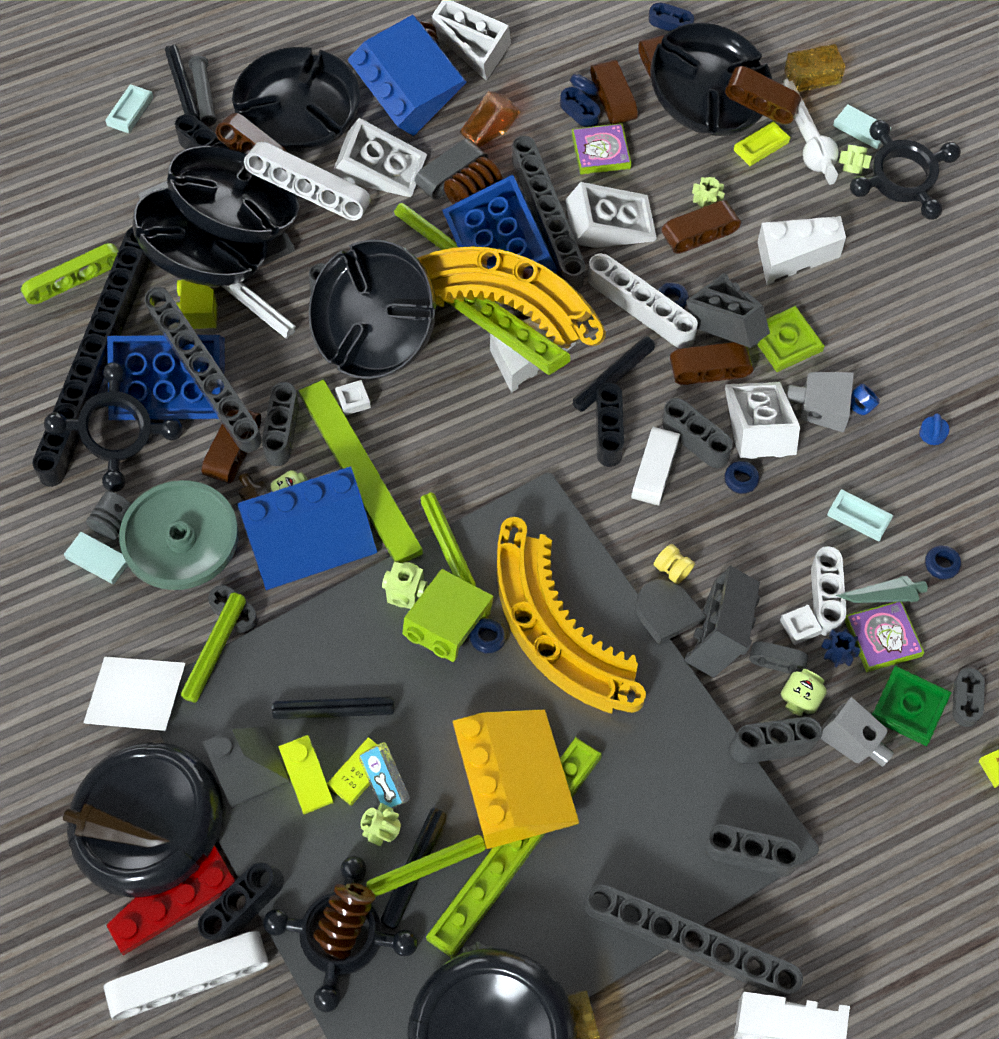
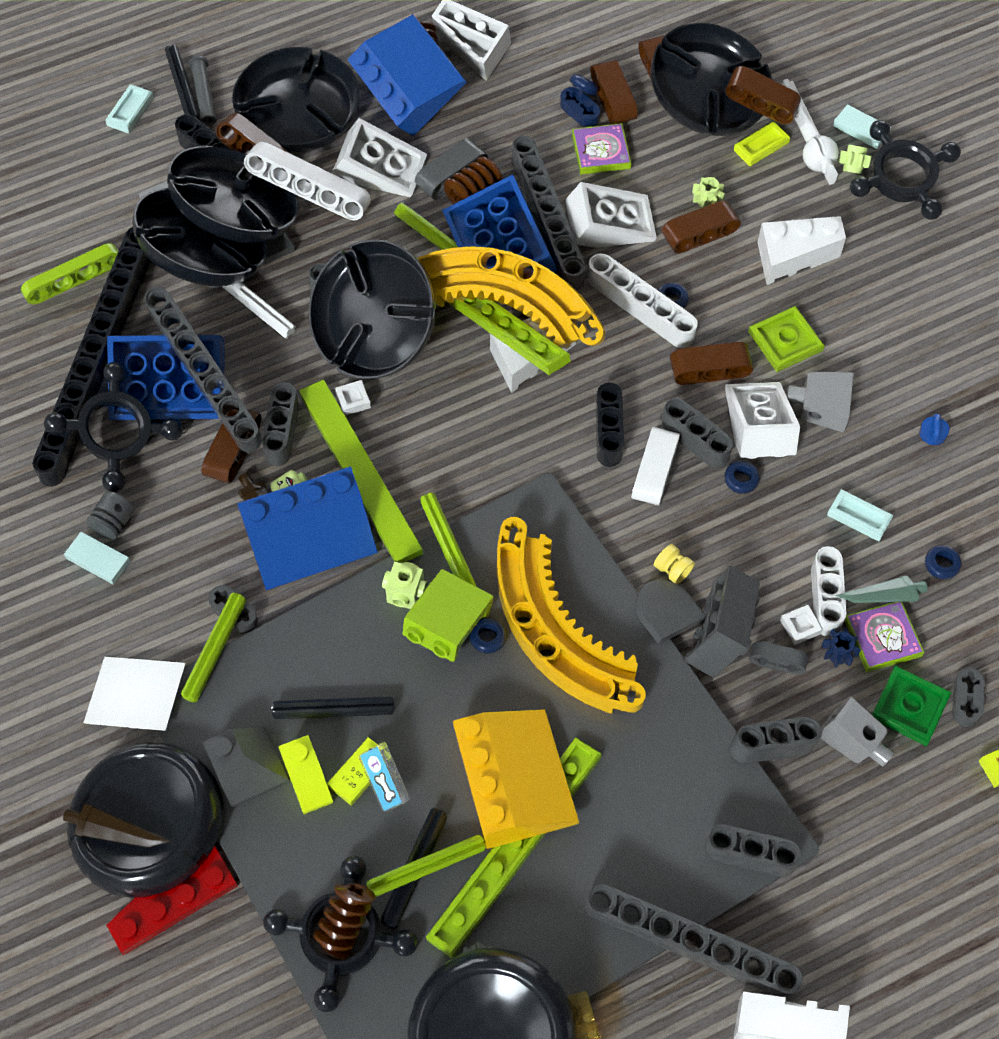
white beam [103,931,269,1020] -> none
sand green dish [119,480,239,590] -> none
neon yellow slope [176,279,217,329] -> none
black beam [198,862,284,942] -> none
yellowish green gear [361,803,401,846] -> none
clear orange slope [460,91,521,147] -> none
black axle [573,336,655,412] -> none
dark blue beam [648,2,694,32] -> none
dark grey wedge [686,273,770,348] -> none
yellowish green head [781,669,827,716] -> none
clear yellow brick [784,44,846,92] -> none
blue tile [850,383,880,415] -> none

